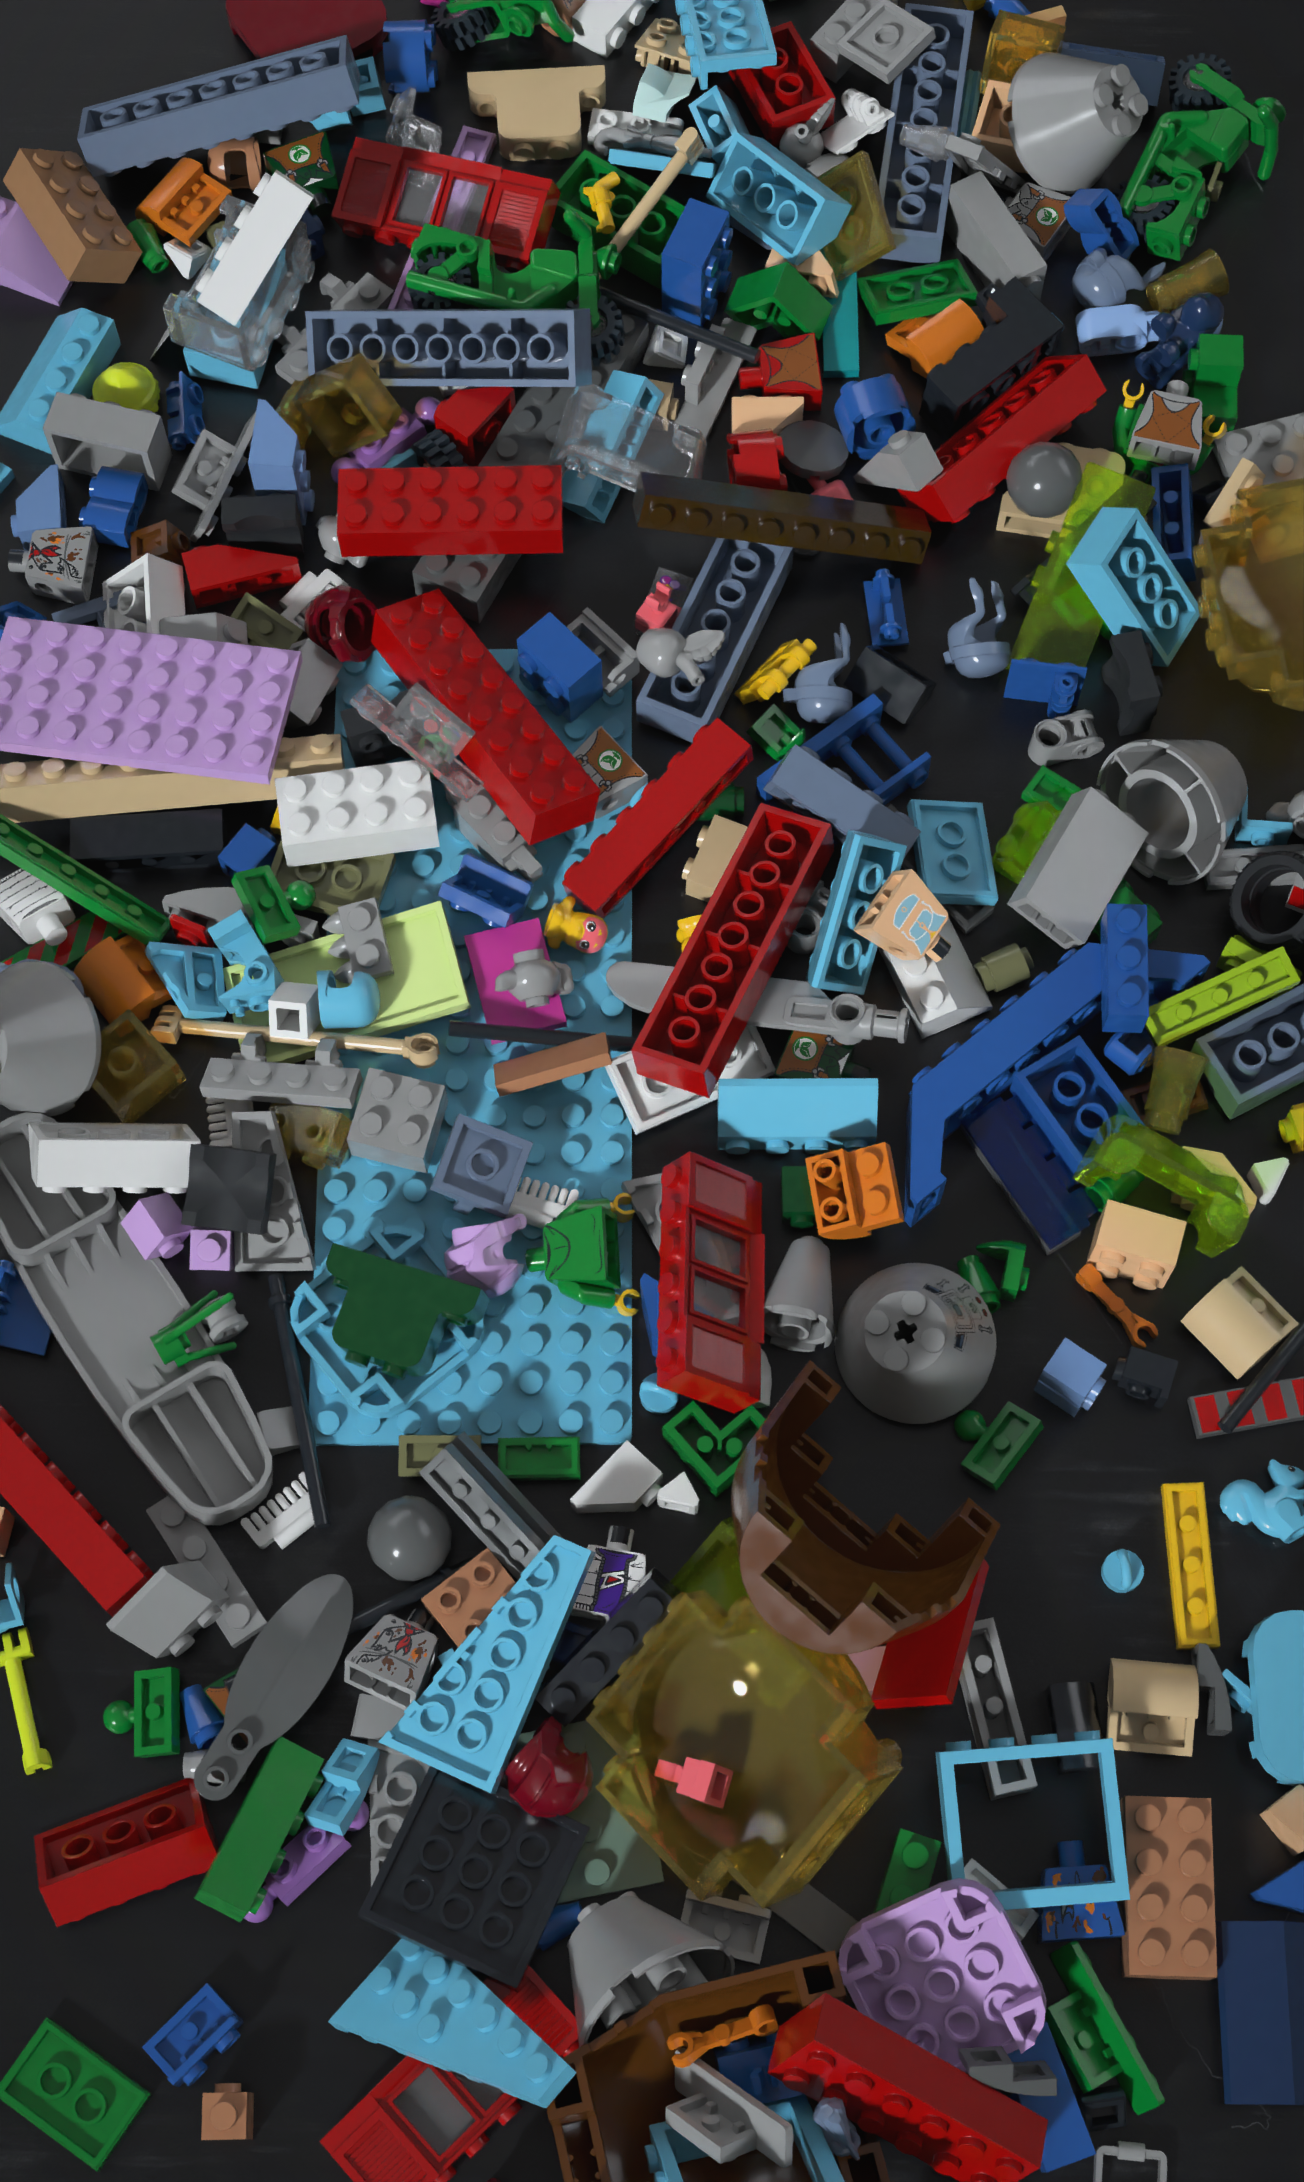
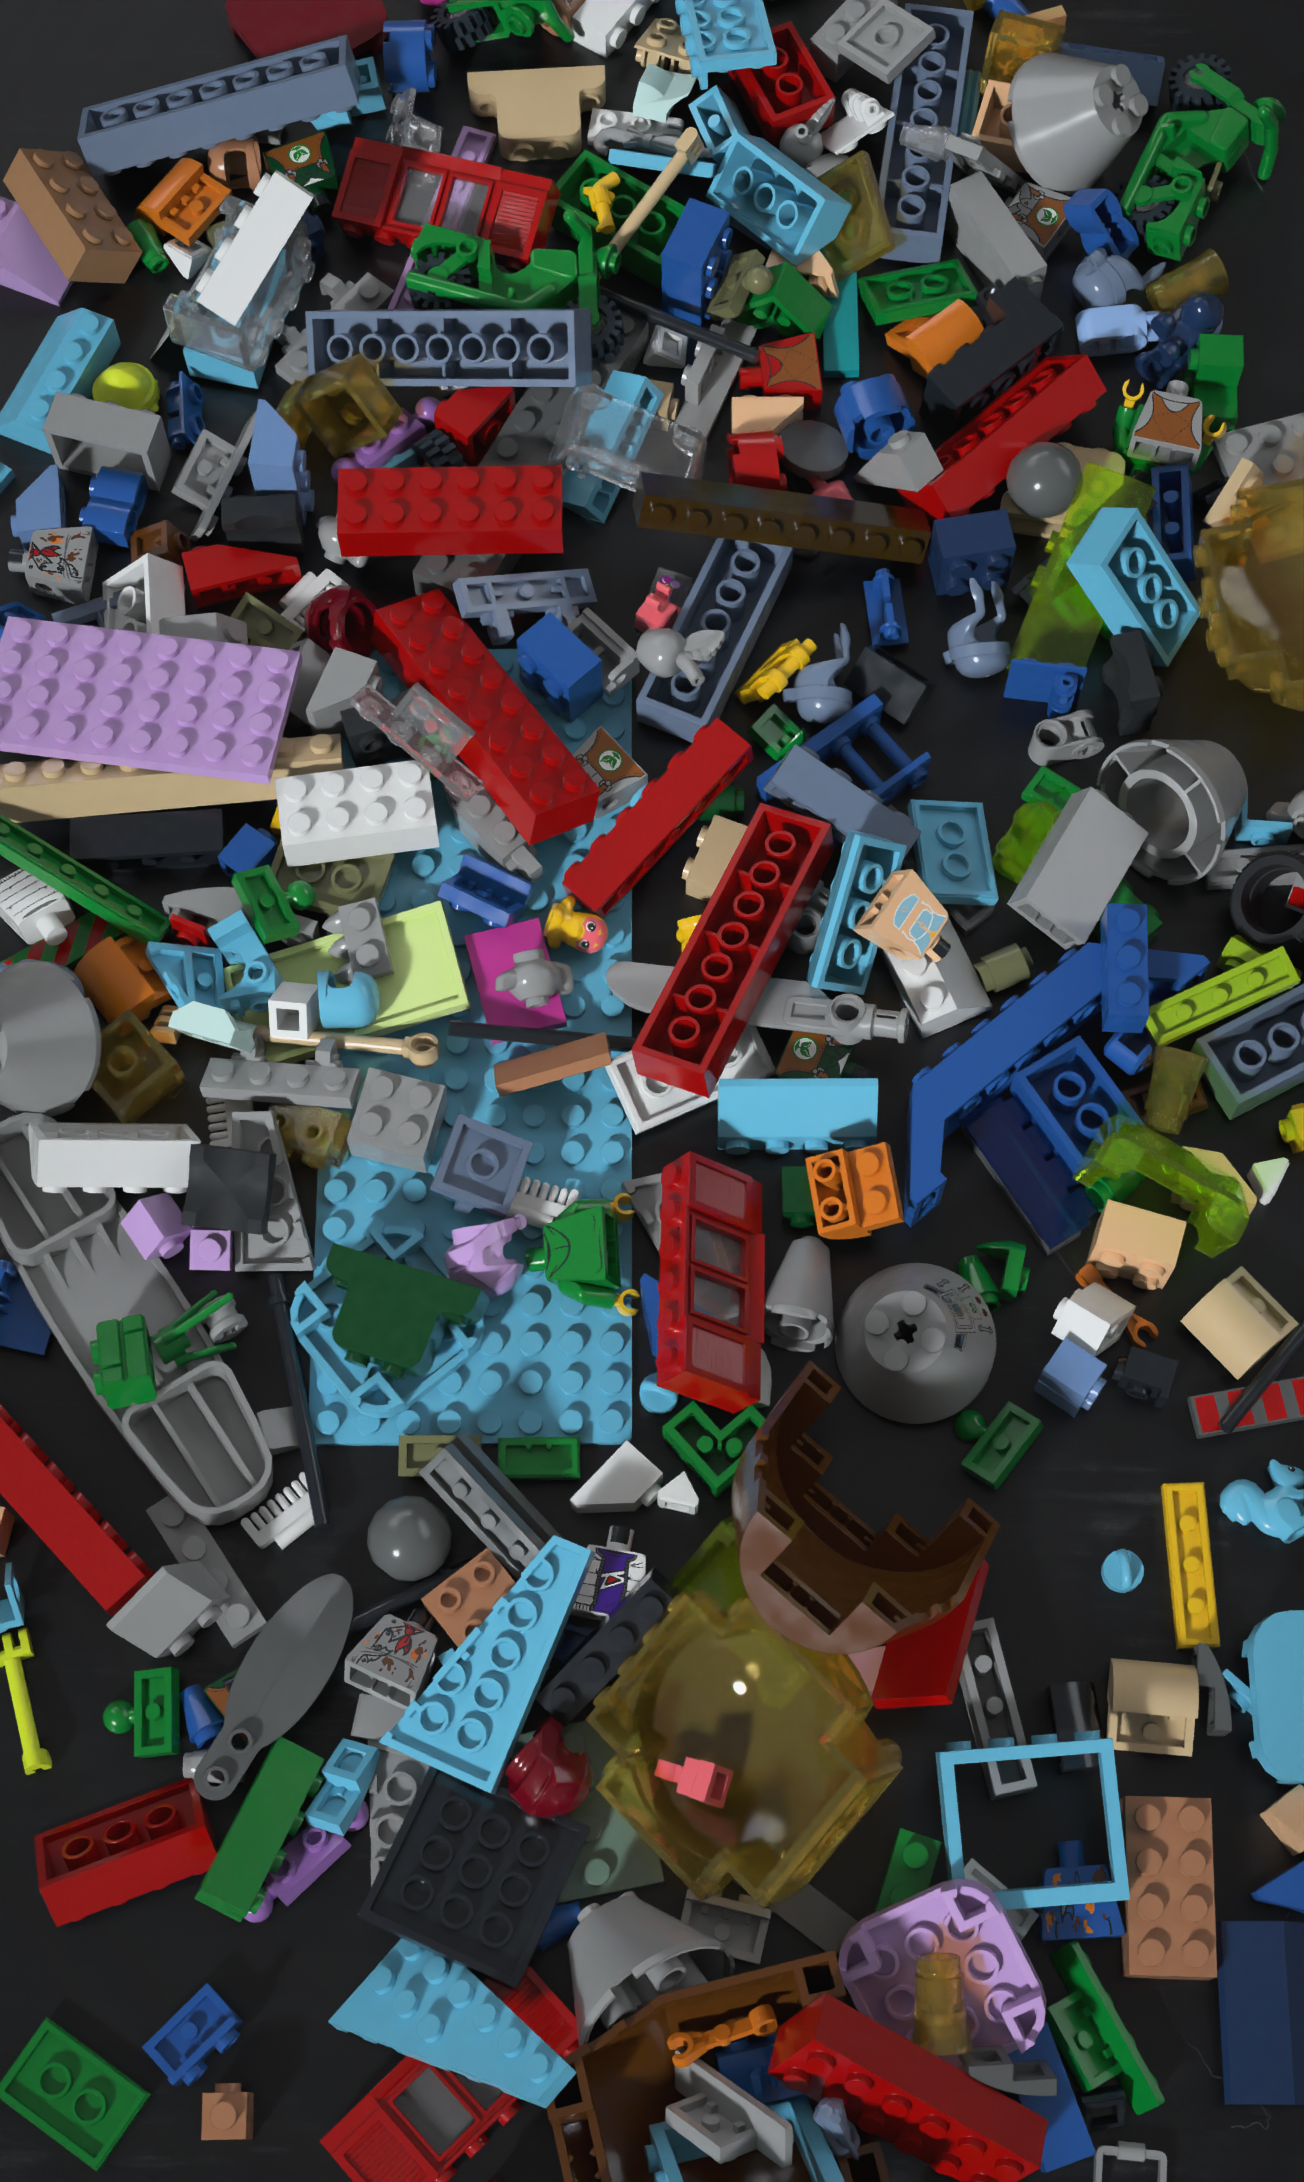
none -> green brick [90,1314,157,1410]
none -> light aqua slope [168,1001,257,1054]
none -> light grey slope [306,647,387,739]
none -> sand blue hinge [452,568,598,645]
none -> olive plate [706,249,774,321]
none -> clear yellow plant [911,1952,973,2056]
none -> dark blue brick [928,509,1016,596]
none -> white brick [1051,1282,1136,1357]

